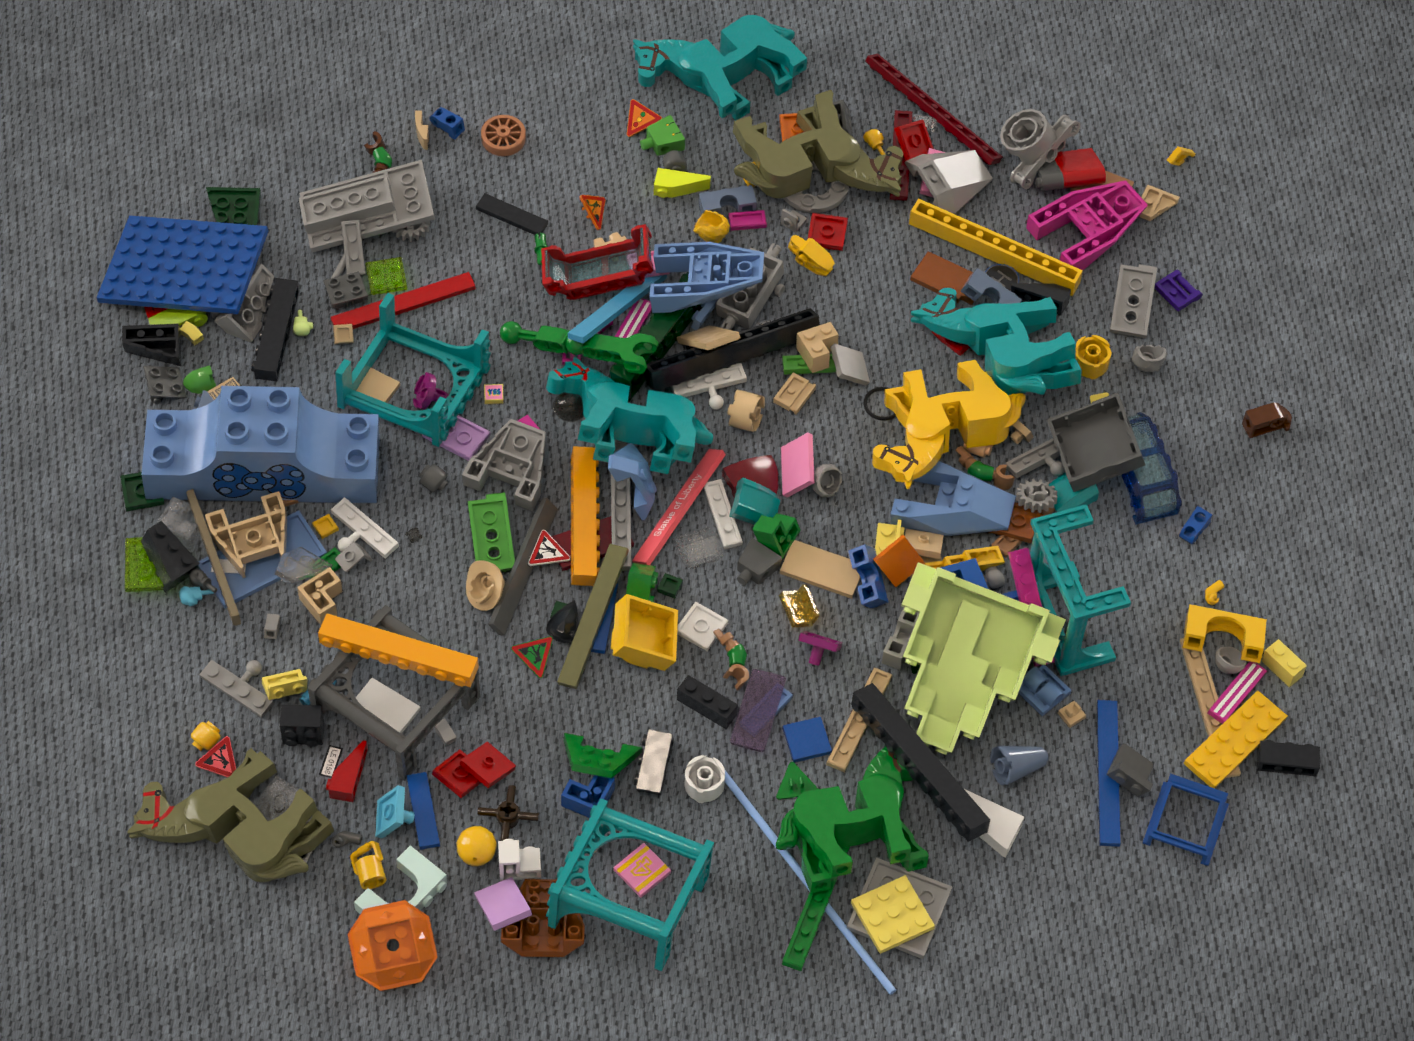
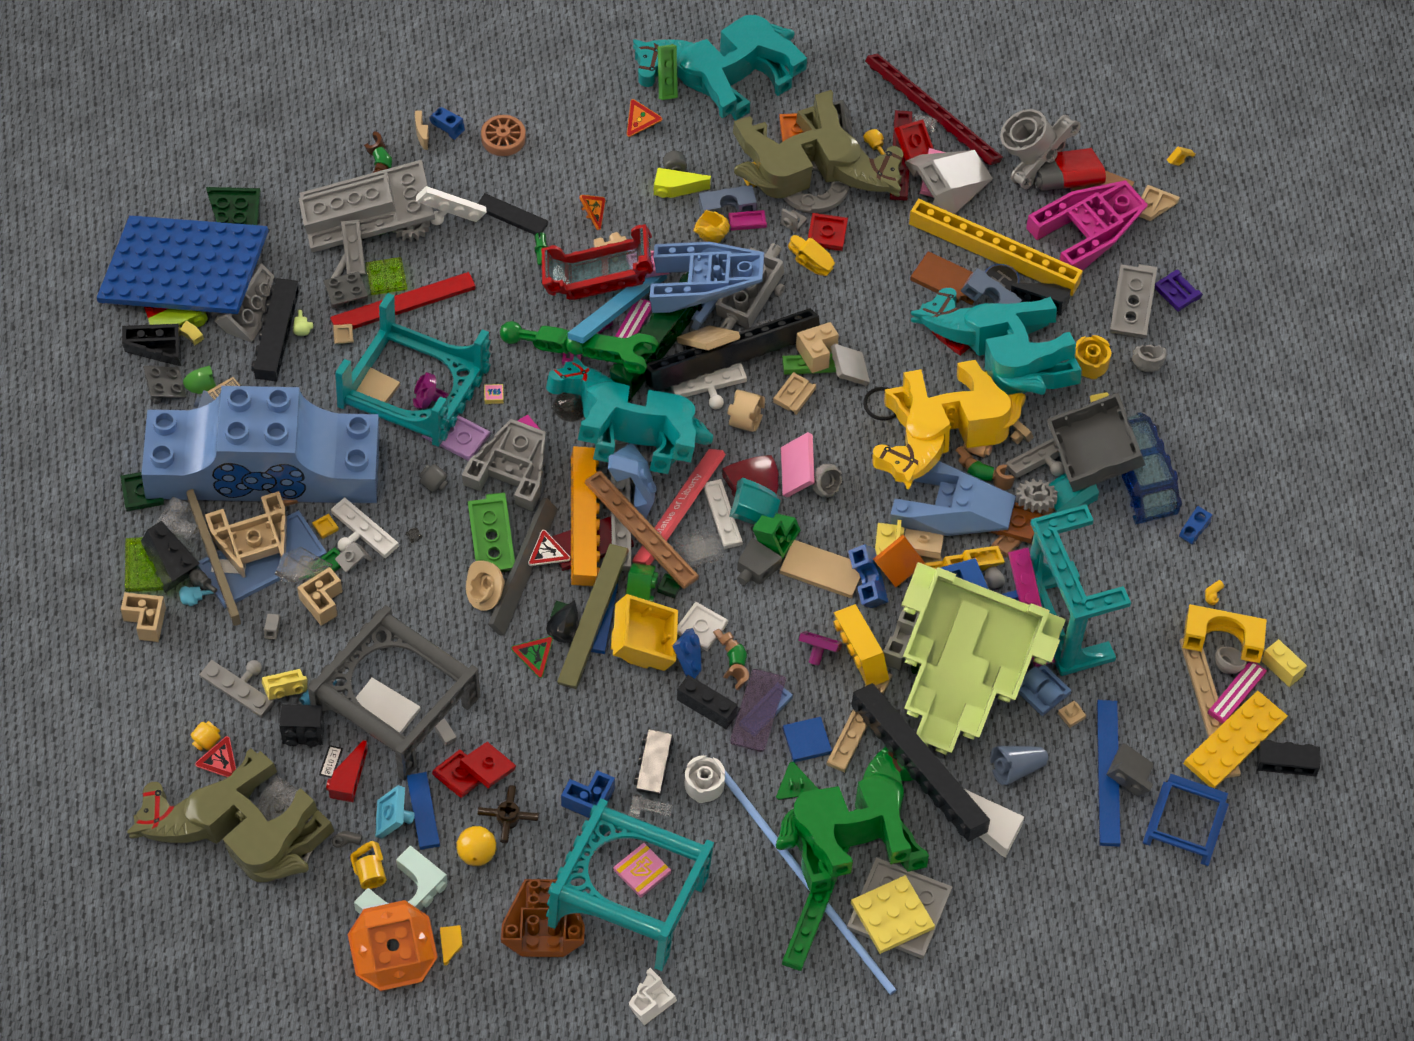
light orange brick [318,614,479,688] -> none
lavender tile [474,877,532,931] -> none
white brick [498,839,541,881] -> none
green wing [564,733,642,778] -> none
bright green torso [640,115,685,156] -> none
clear yellow bracket [779,584,820,628] -> none
reddish brown piece [1242,402,1292,438] -> none
none -> tan brick [121,592,166,642]
none -> white plate [416,186,487,225]
none -> yellow tile [440,925,463,965]
none -> medium nougat tile [585,471,699,589]
none -> clear piece [629,794,673,819]
none -> white slope [629,968,677,1025]
none -> bright green plate [658,44,678,100]
none -> blue plate [673,628,702,679]
none -> yellow wedge [833,604,889,686]

